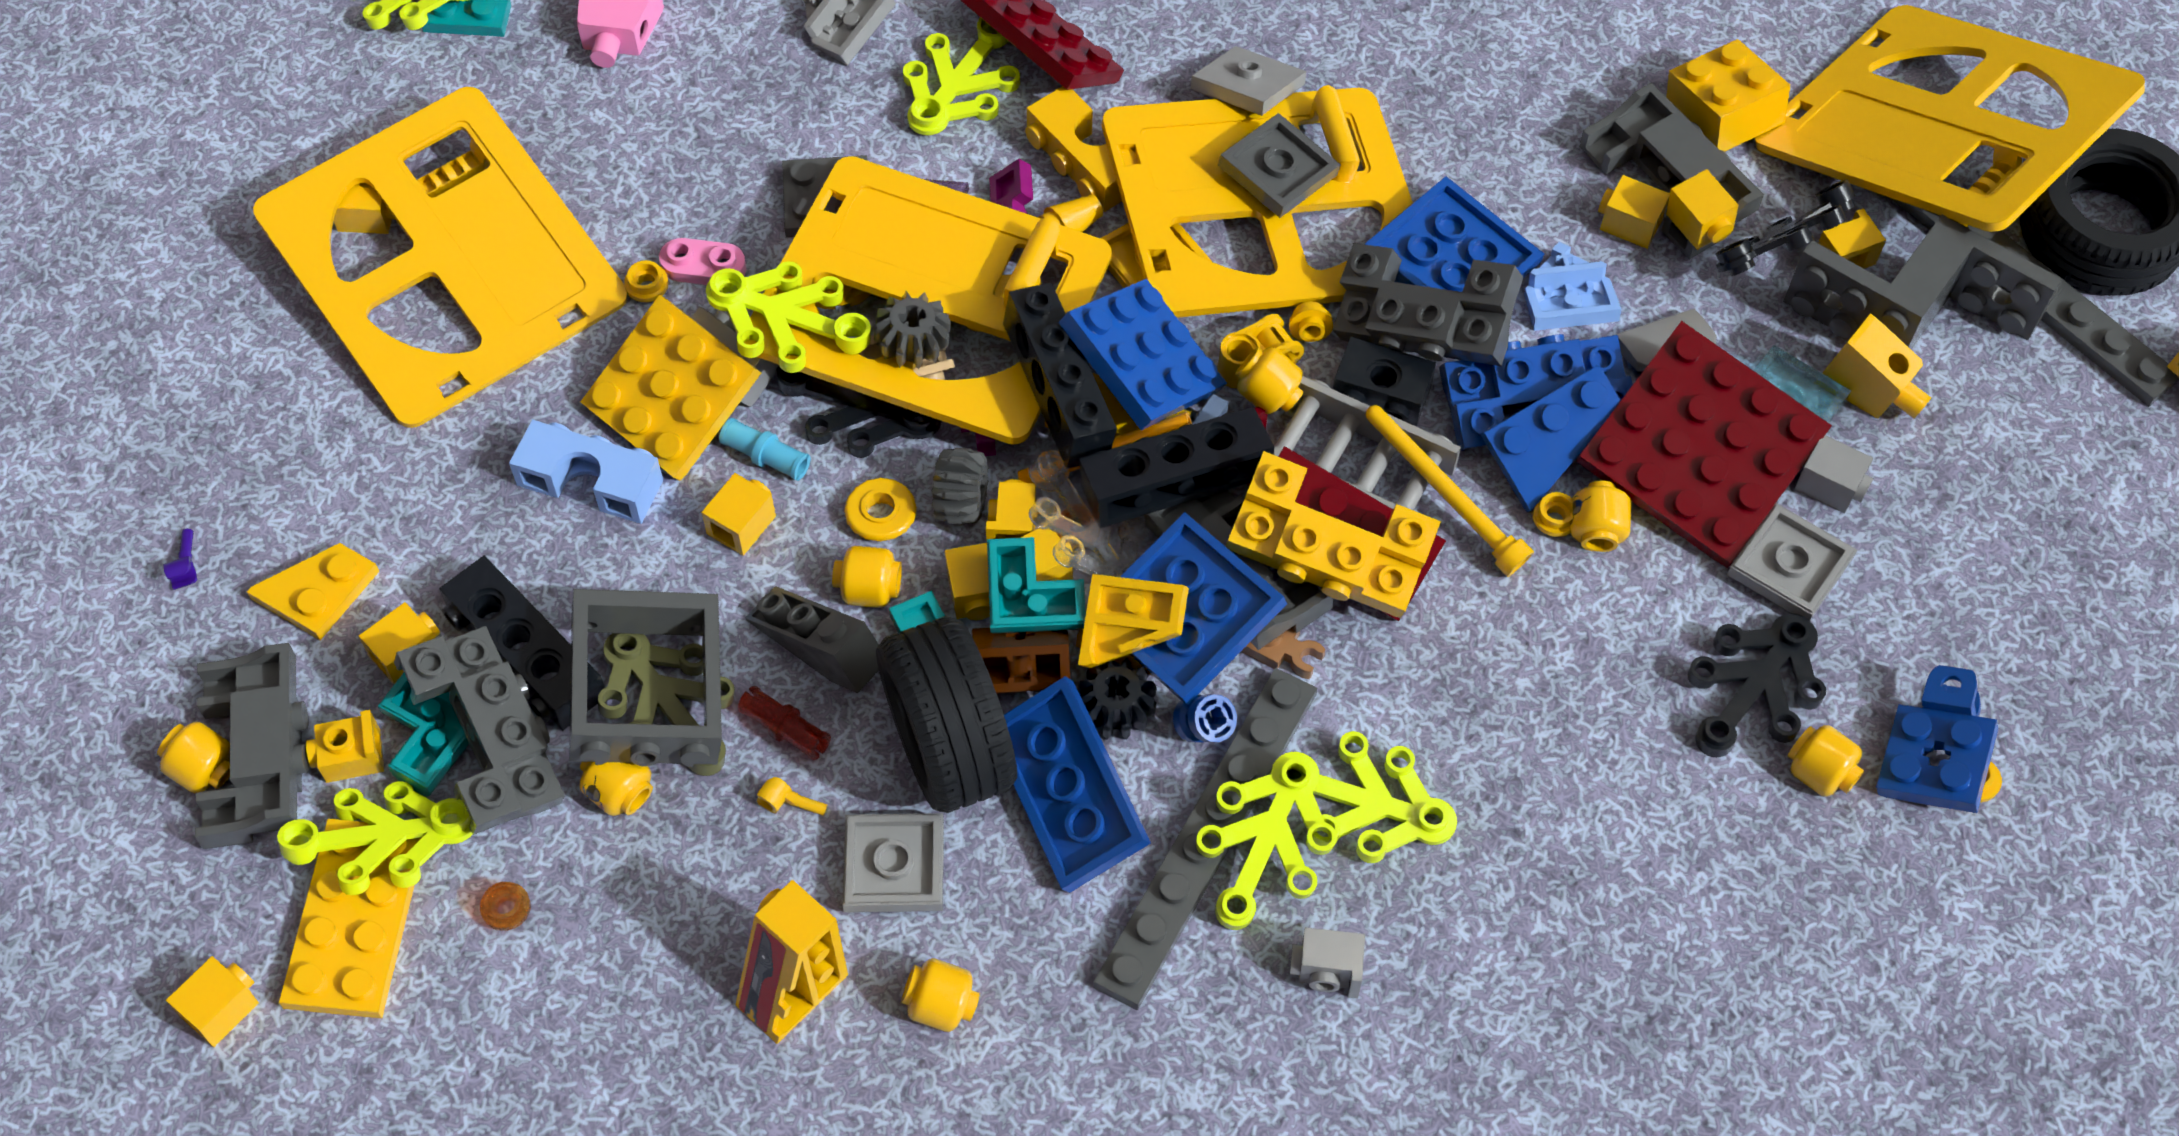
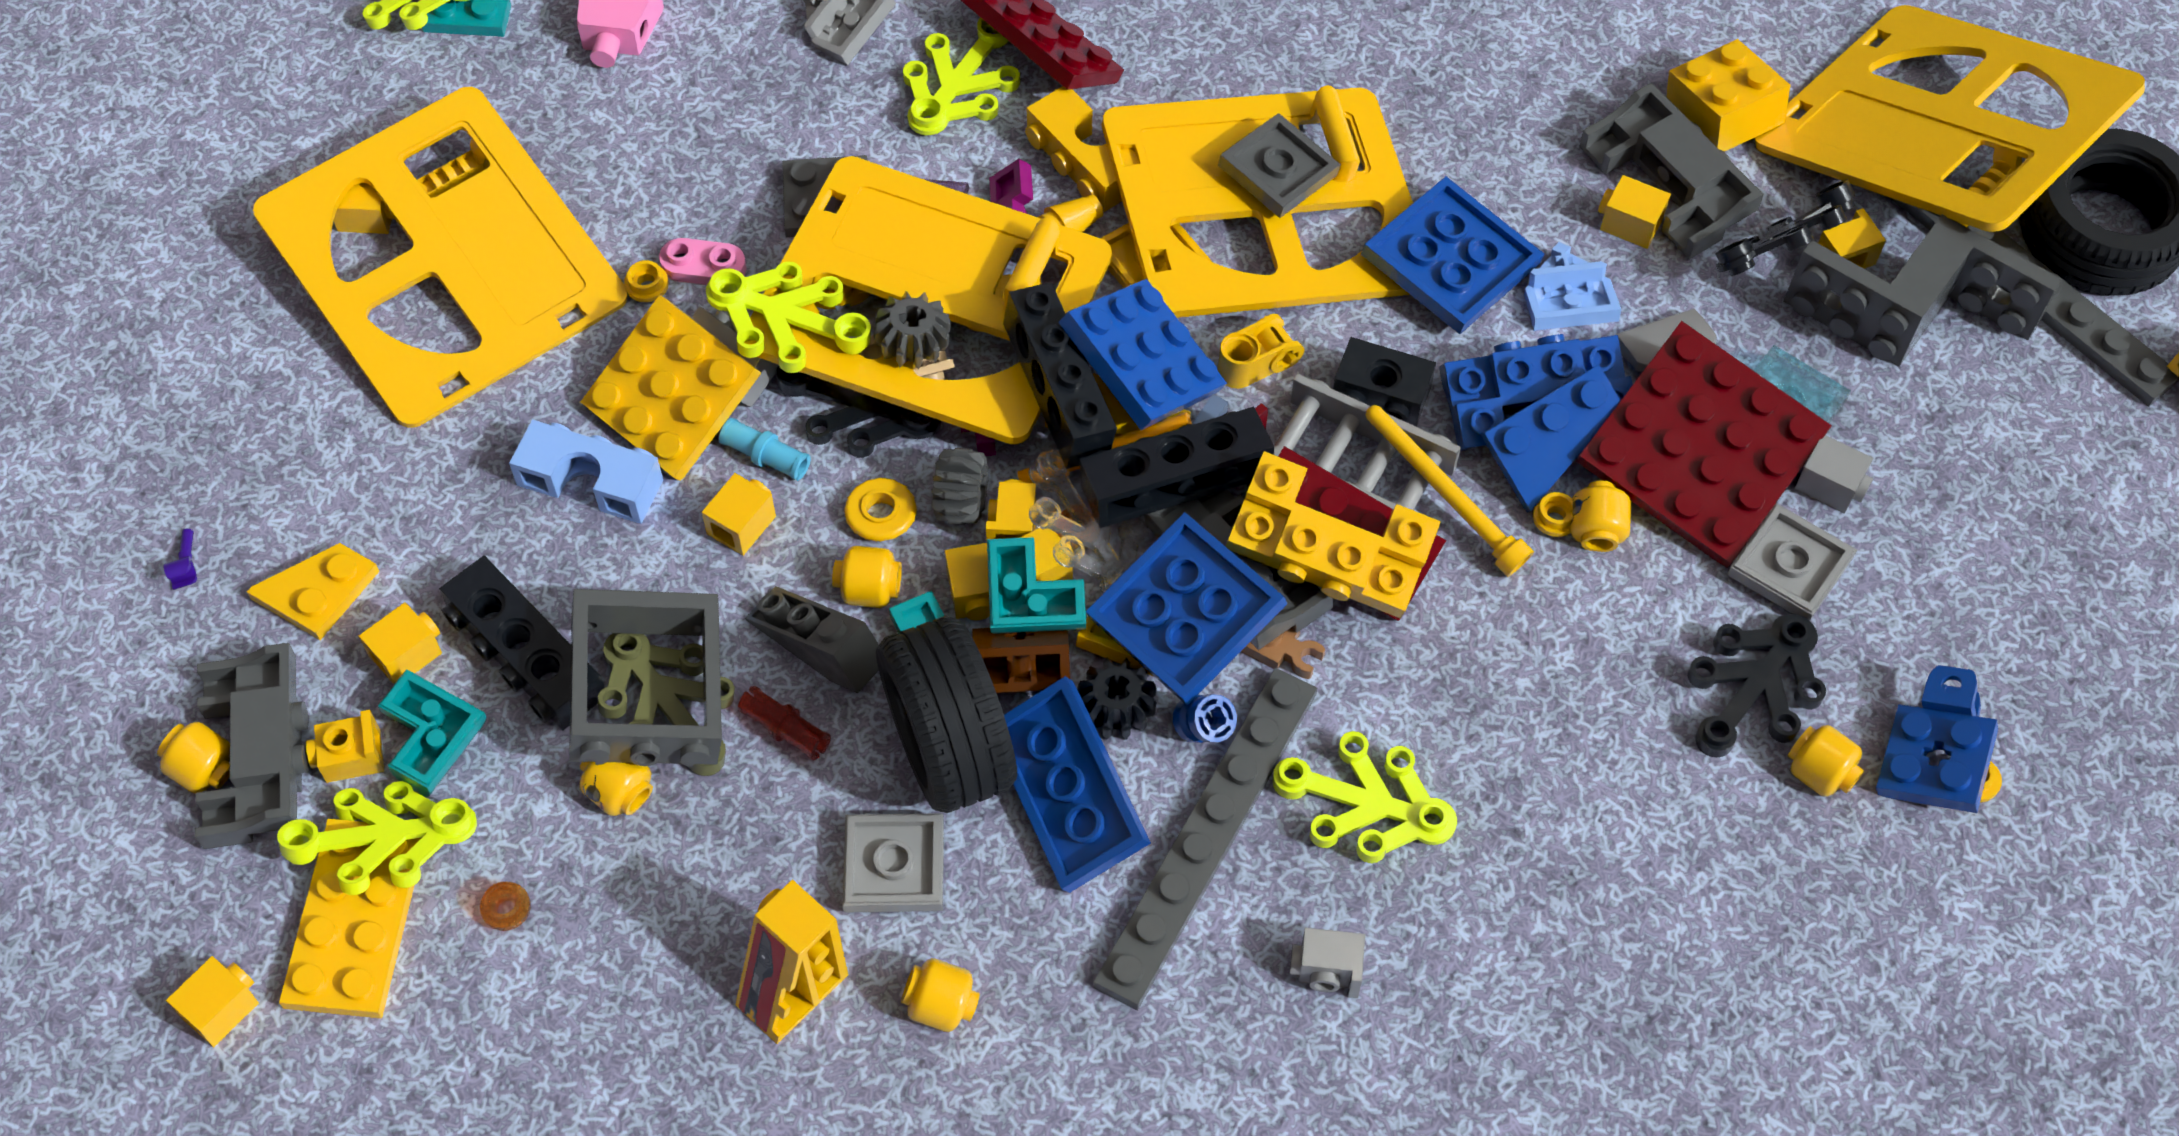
dark grey bracket [394,626,565,835] -> none
yellow hand [757,777,828,816] -> none
yellow wing [1078,574,1189,668] -> none
light grey plate [1191,46,1307,116] -> none
neon yellow plant [1196,752,1337,930] -> none
yellow head [1235,347,1303,414] -> none
yellow plate [1289,301,1333,342] -> none
dark grey bracket [1332,243,1523,366] -> none
yellow brick [1666,169,1739,250] -> none
yellow torso [1815,313,1932,419] -> none

